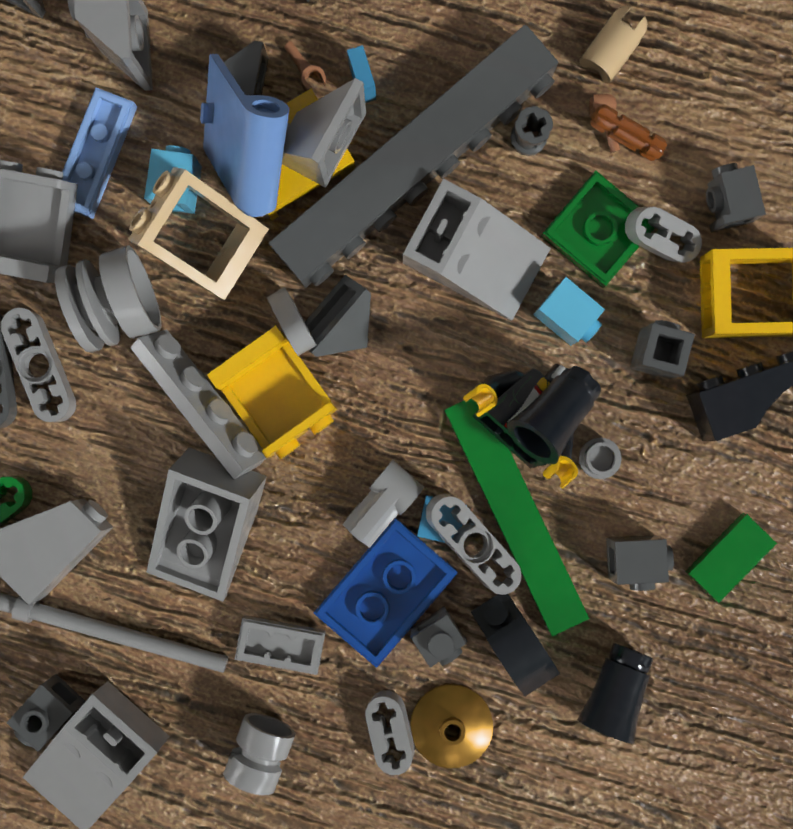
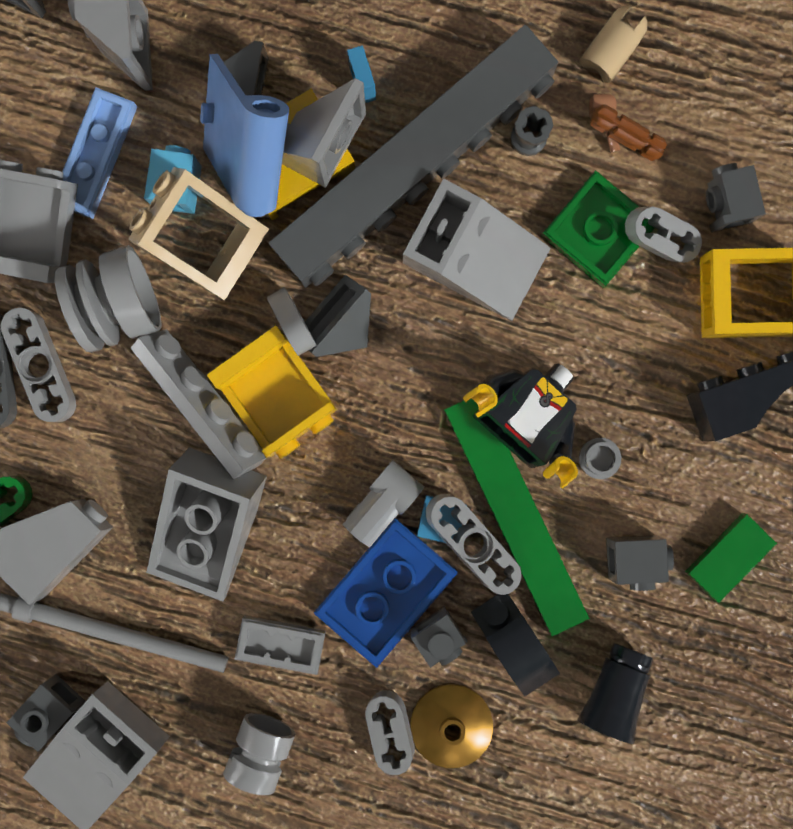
nougat hand [284,41,326,92] -> none
black plant [507,366,601,464] -> none
medium azure brick [533,277,605,346] -> none
dark grey brick [630,320,695,379] -> none

